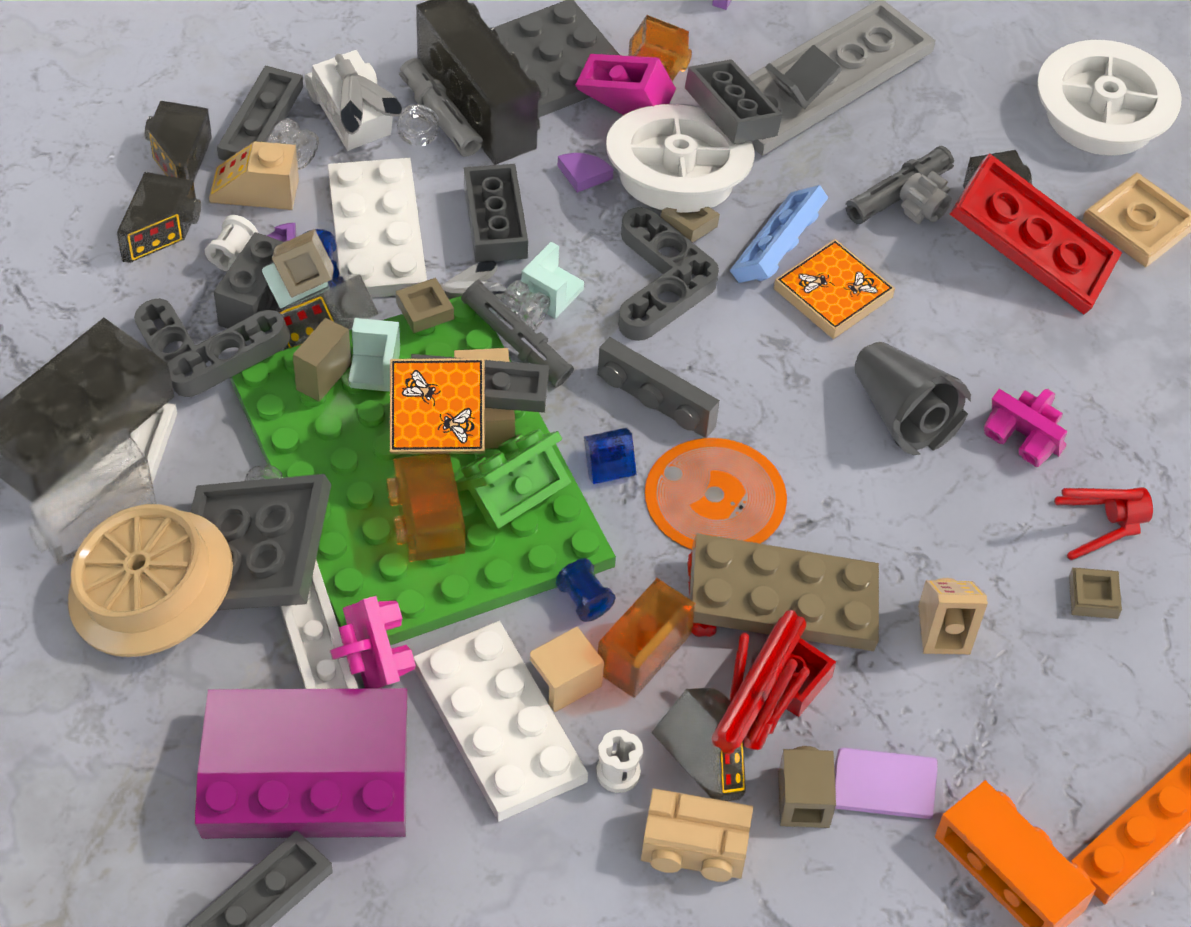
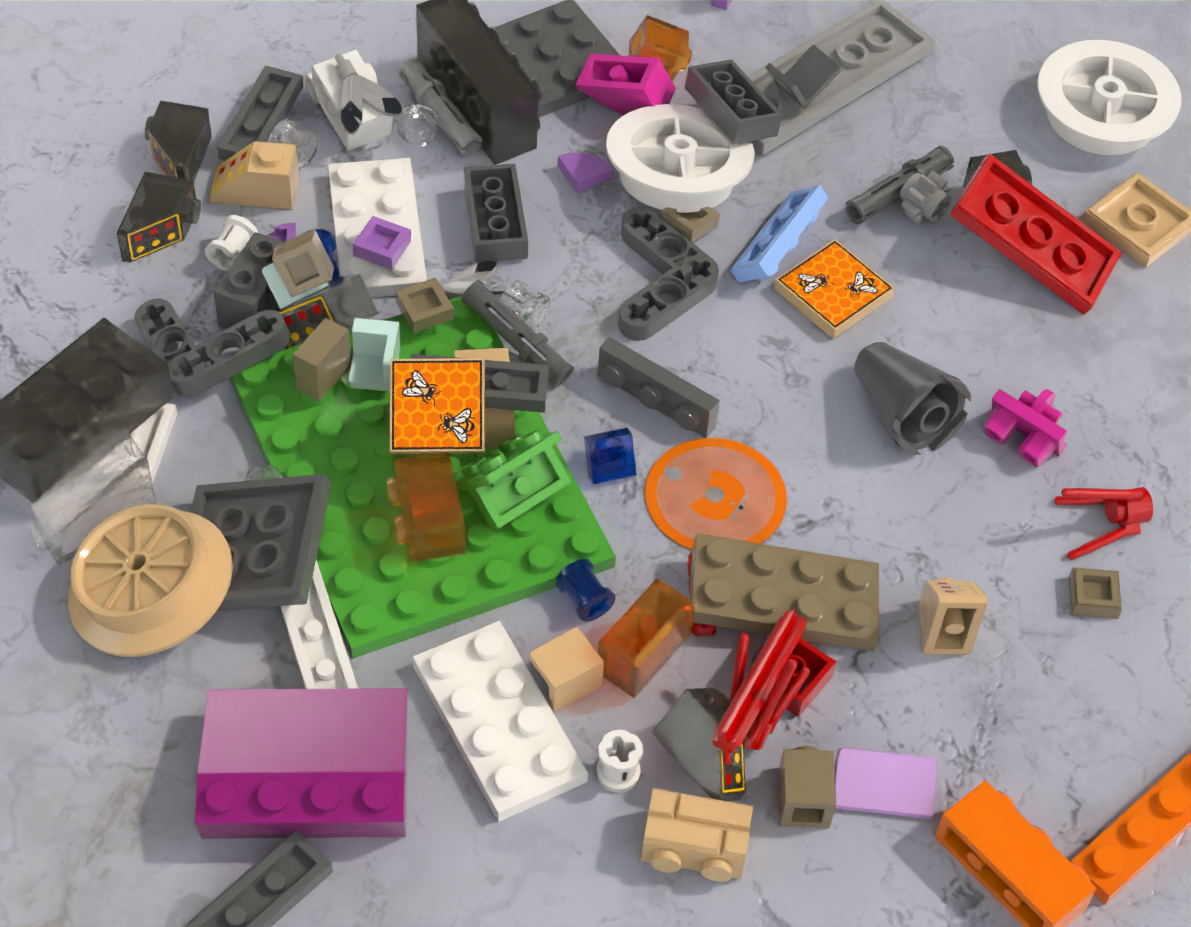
dark pink hips [330,596,416,688] -> none
light aqua panel [521,242,584,319] -> none
none -> medium lavender plate [353,216,411,270]

